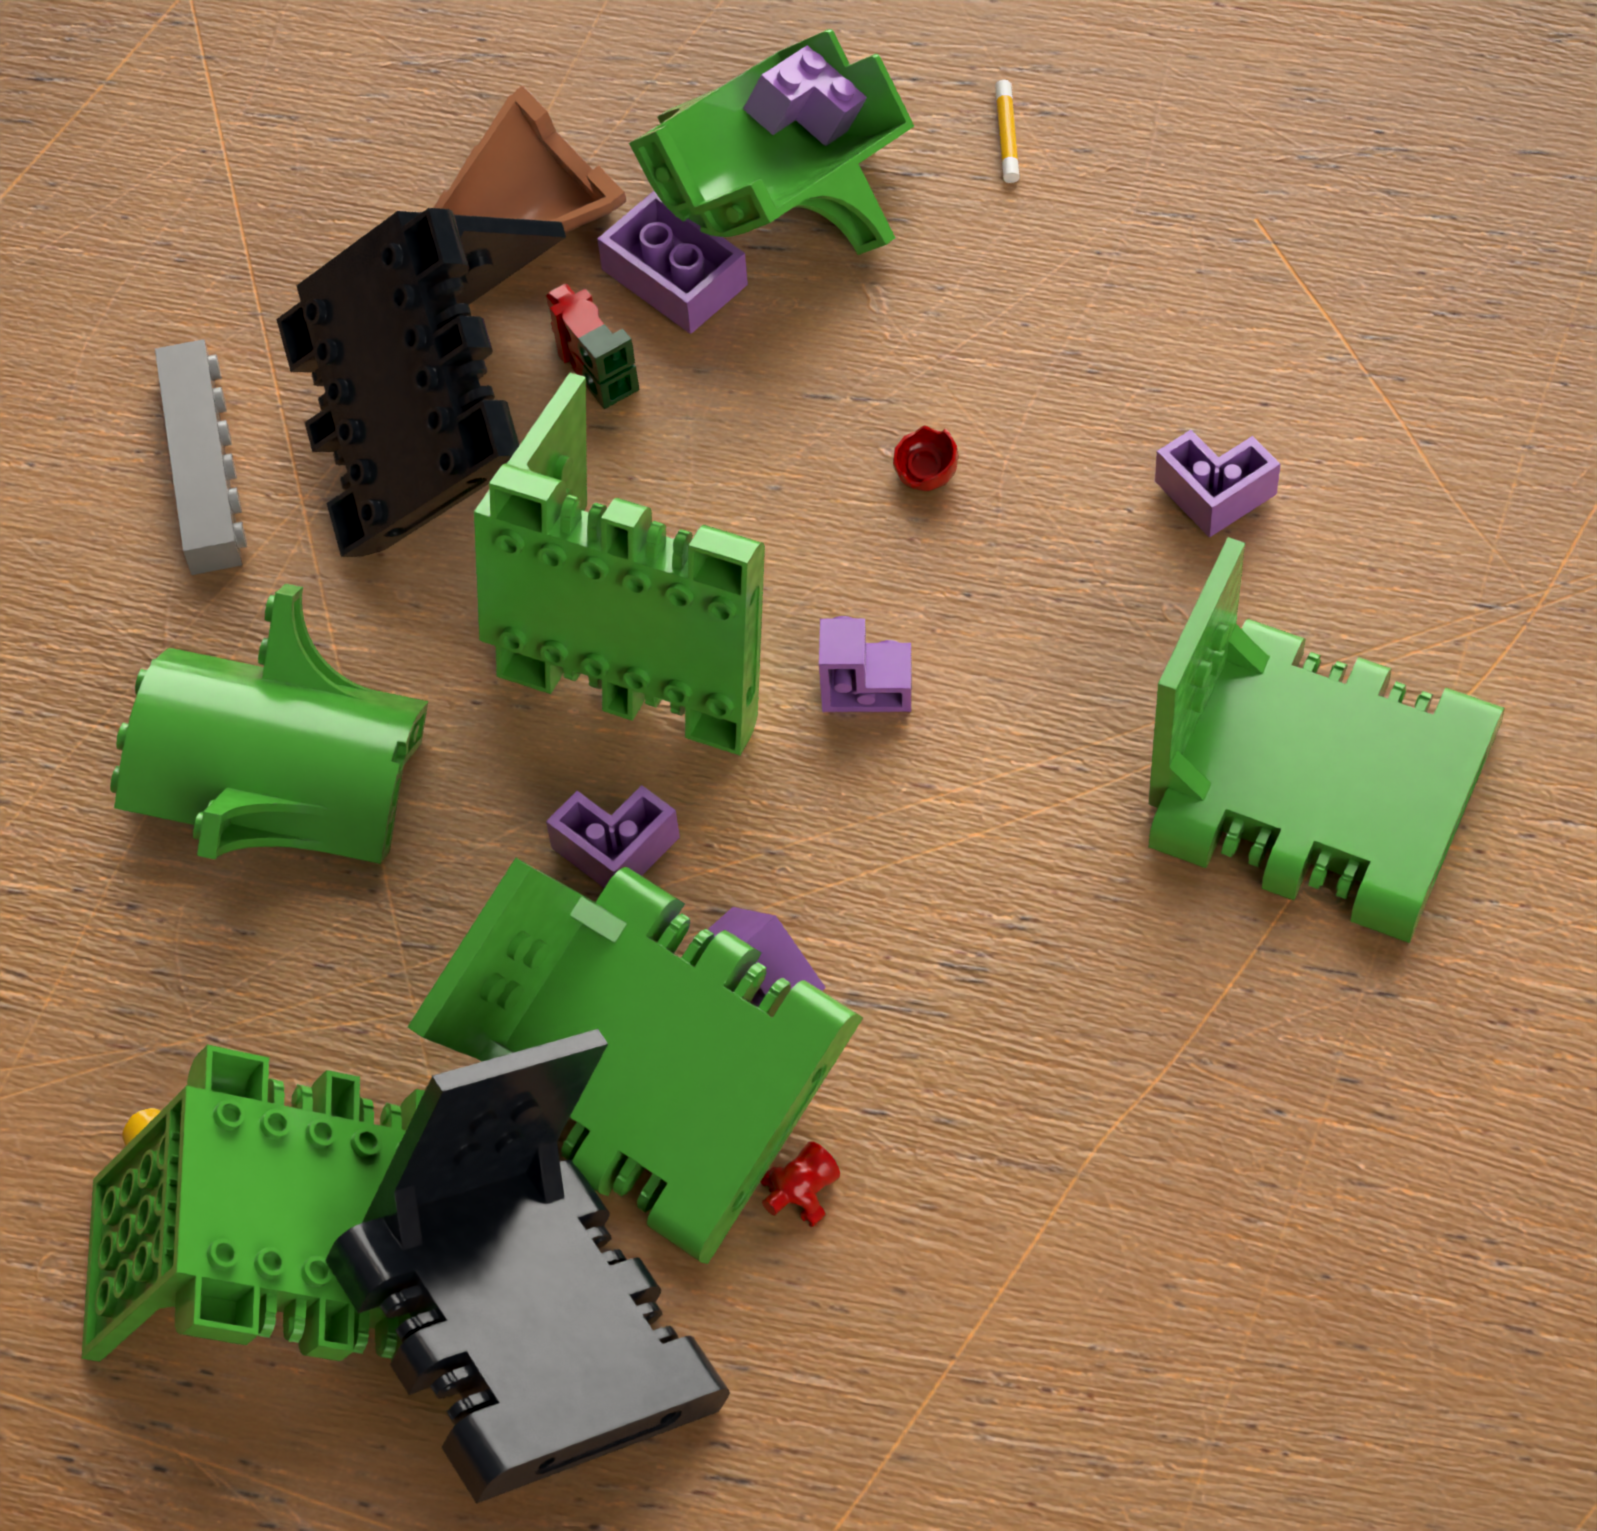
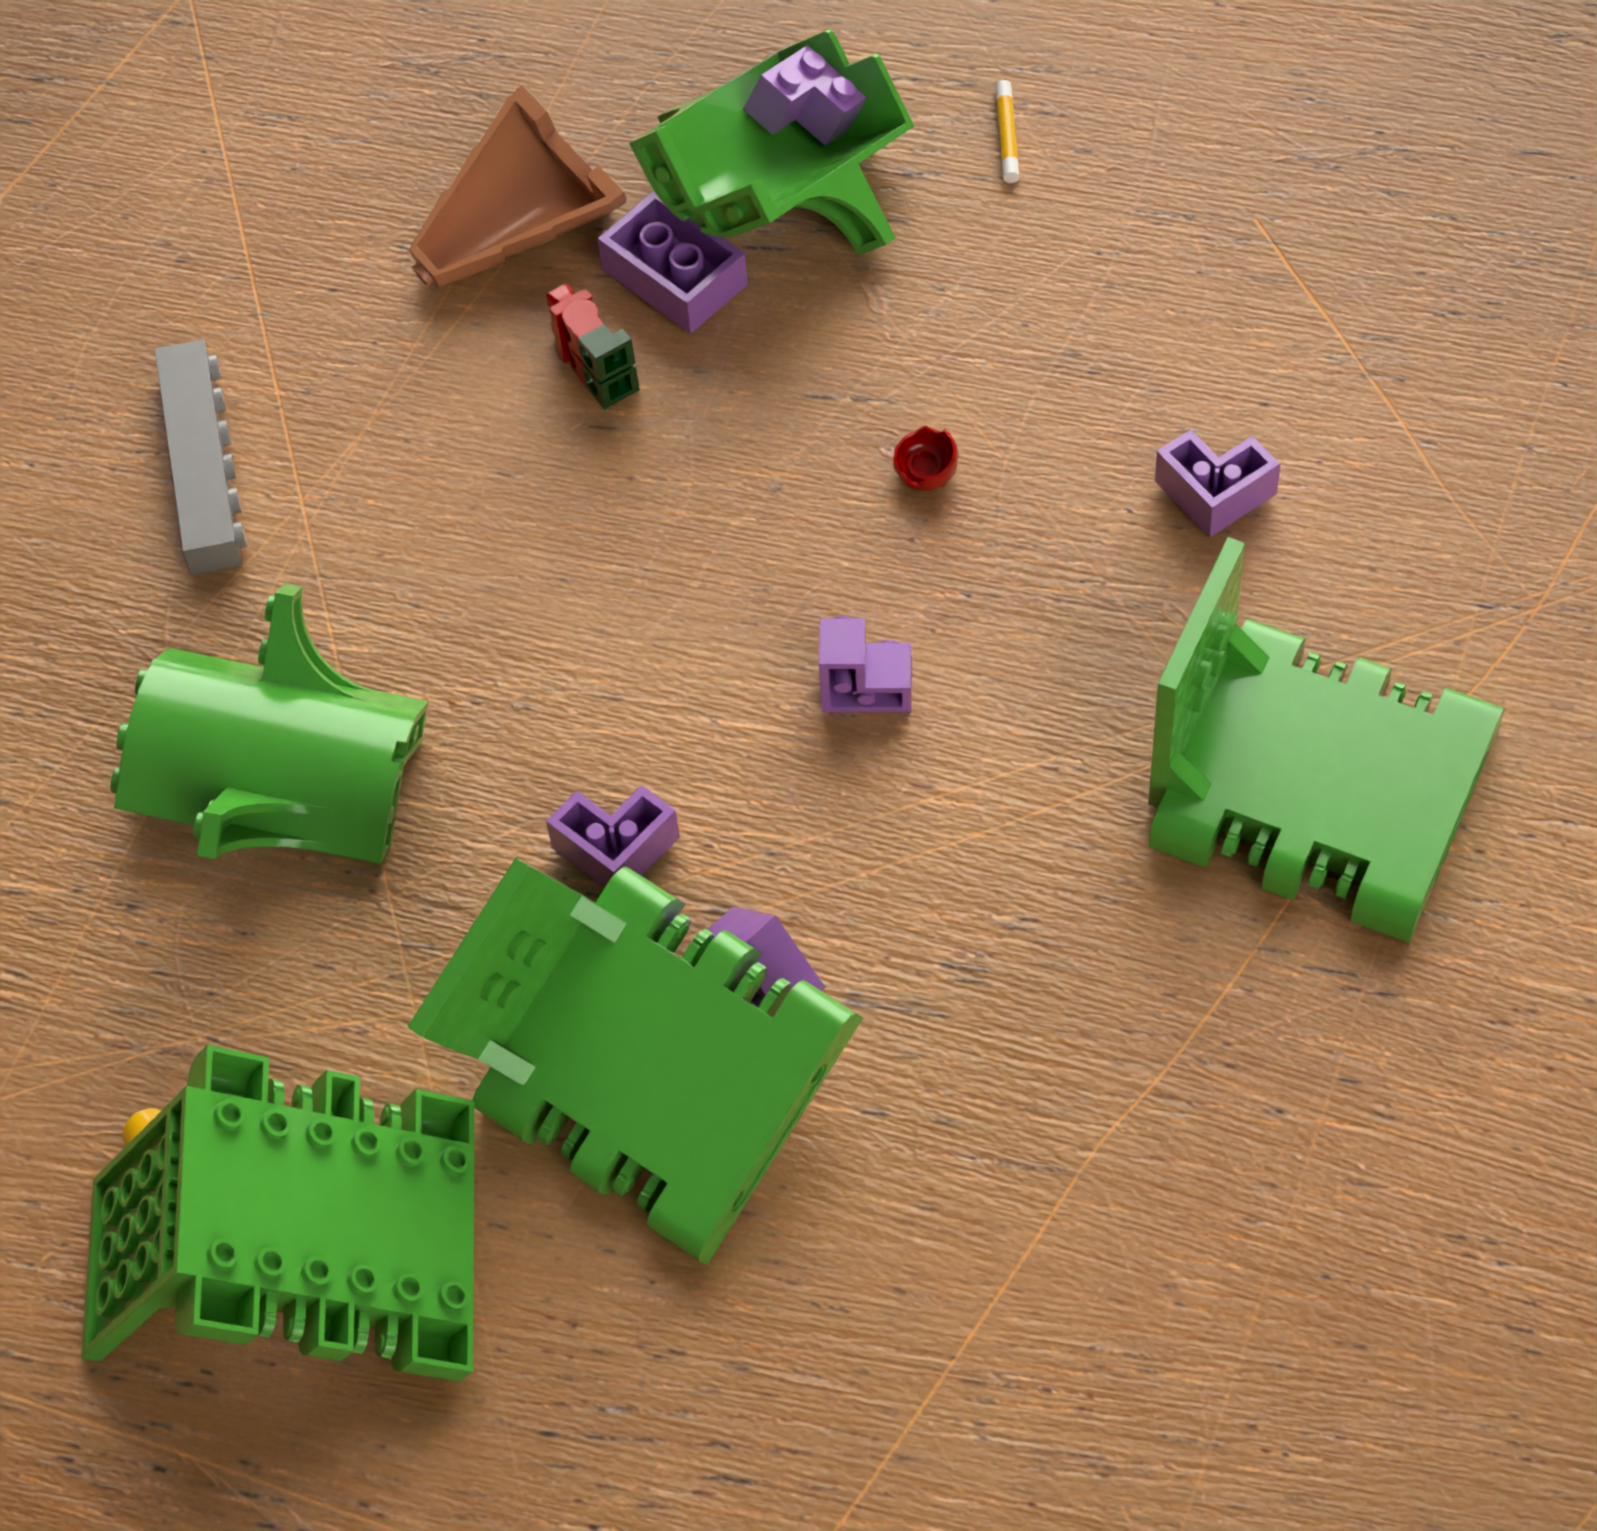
black bracket [276,208,566,557] -> none
black bracket [325,1029,730,1504] -> none
bright green bracket [474,373,765,756] -> none
red piece [760,1141,840,1227] -> none

